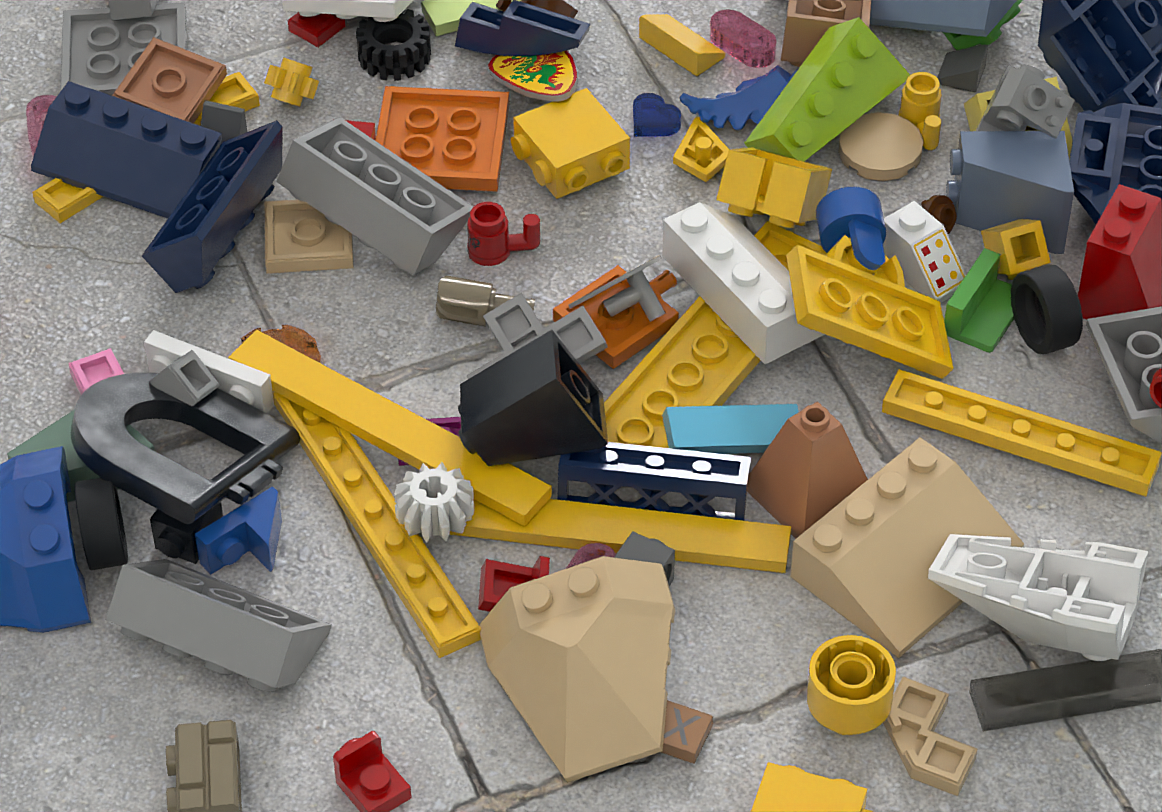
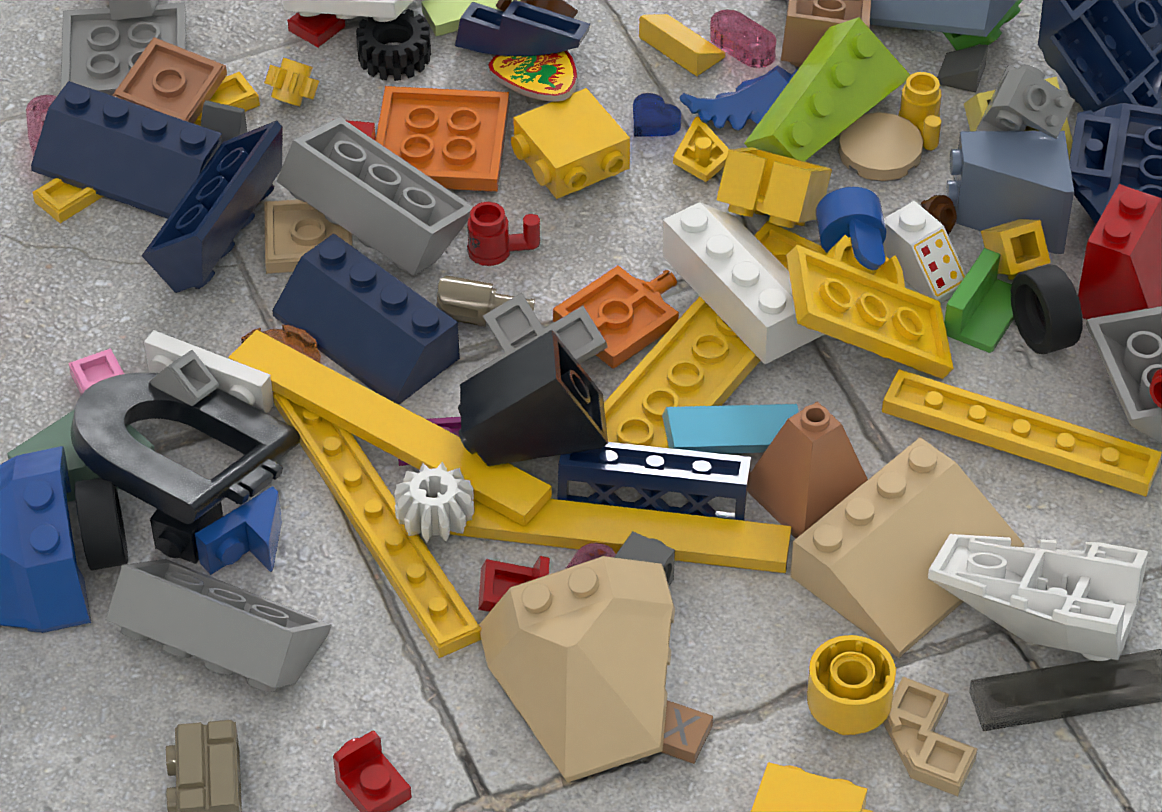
light grey shield [568,255,665,321] -> none
none -> dark blue slope [272,234,460,405]

